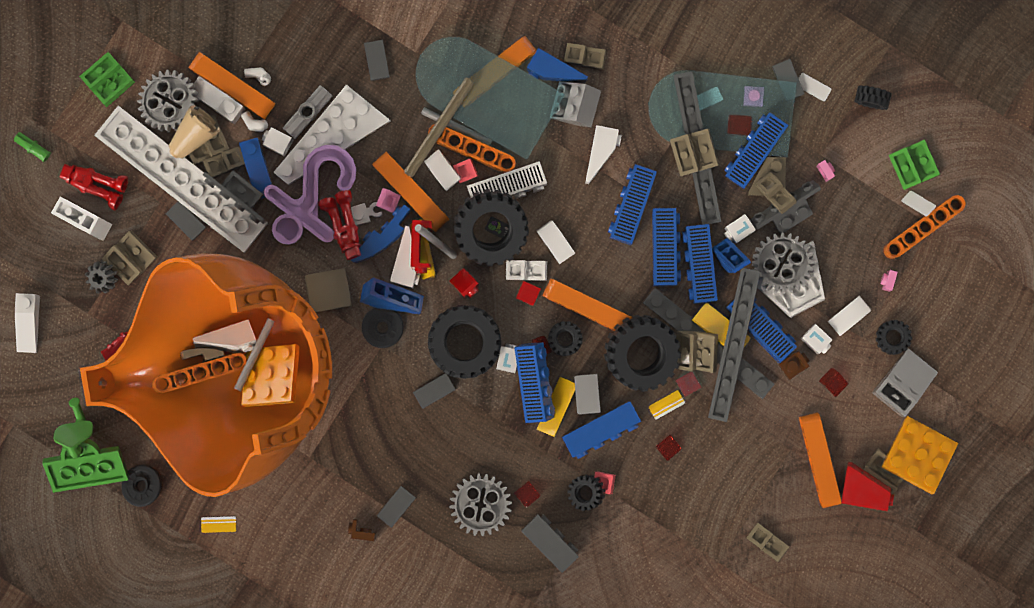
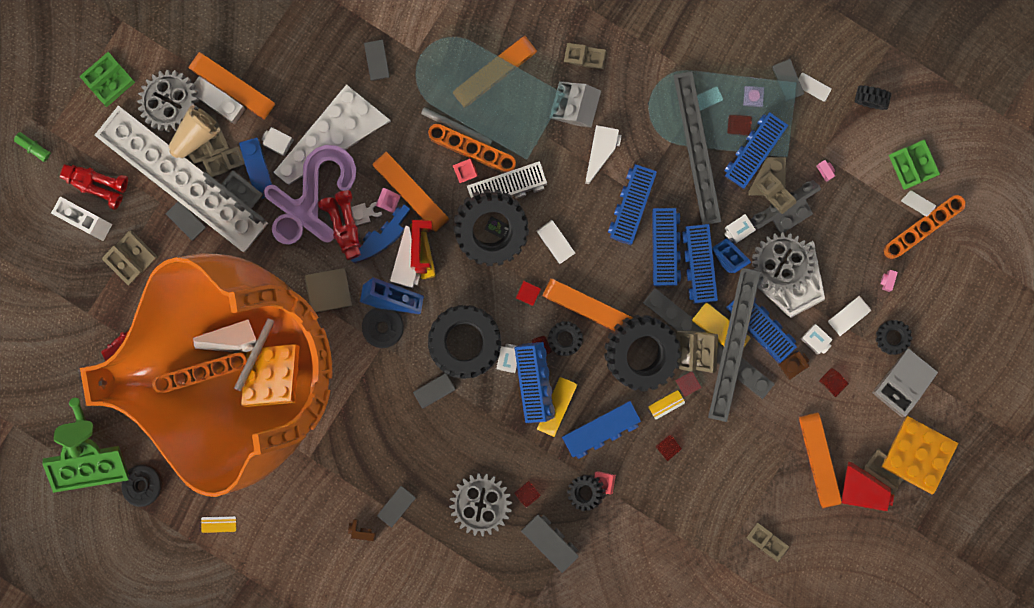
white slope [15,293,40,353] -> none
dark grey gear [85,261,118,294] -> none
dark tan slope [180,348,224,362] -> none
white arm [241,111,268,132] -> none
white arm [244,67,271,86] -> none
light grey piece [283,85,333,139] -> none
dark tan axle [404,77,474,177] -> none
light grey bar [415,224,457,259] -> none
white slope [424,149,462,191] -> none
red slope [449,268,479,299] -> none
white slope [506,260,547,281] -> none
blue slope [527,48,588,83] -> none
light grey panel [574,374,601,414] -> none
dark tan slope [670,128,720,176] -> none

